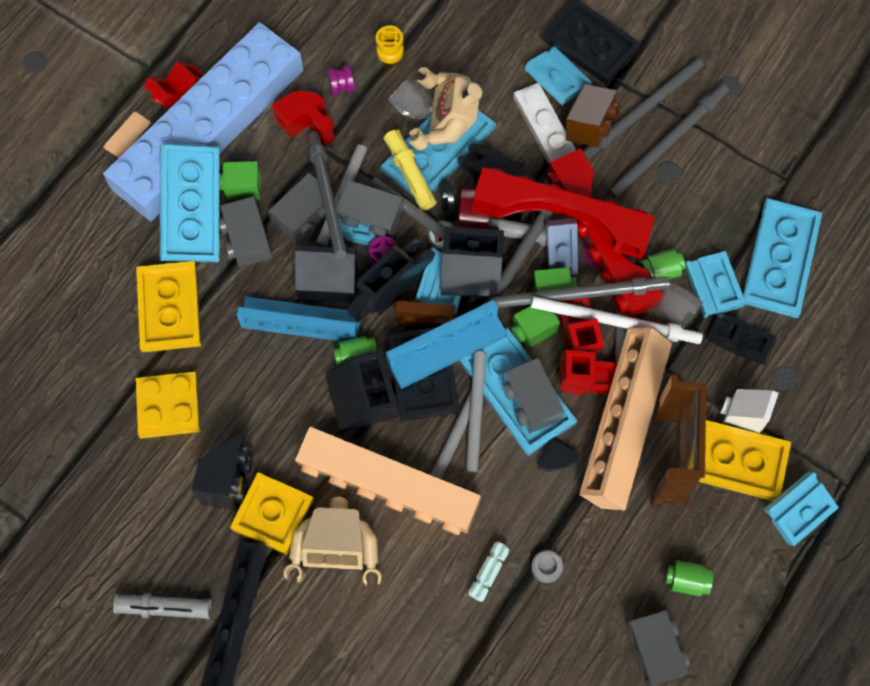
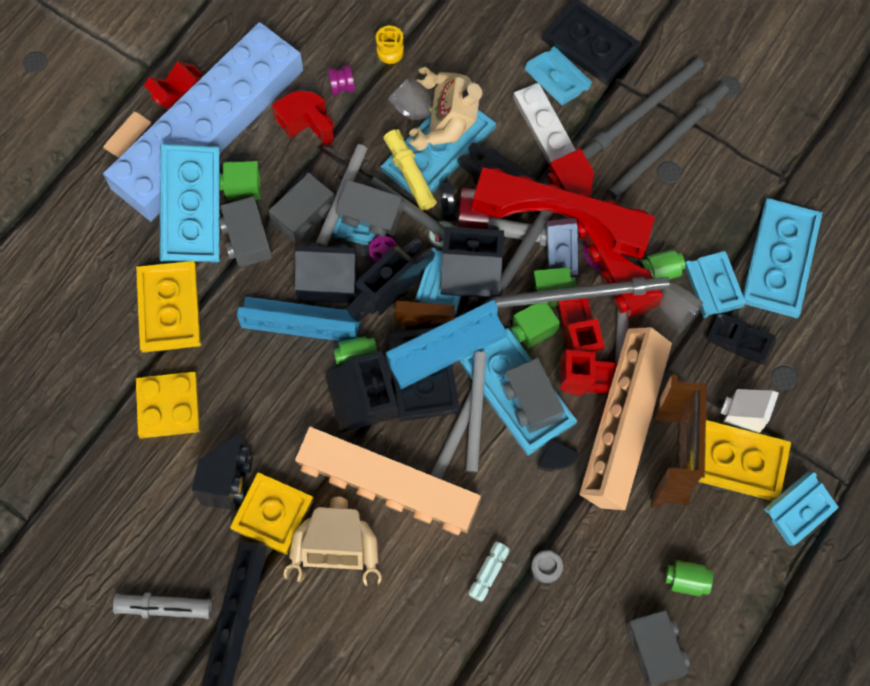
dark grey bar [308,131,346,259] -> none
white bar [530,296,703,344] -> none
reddish brown brick [566,84,620,148] -> none

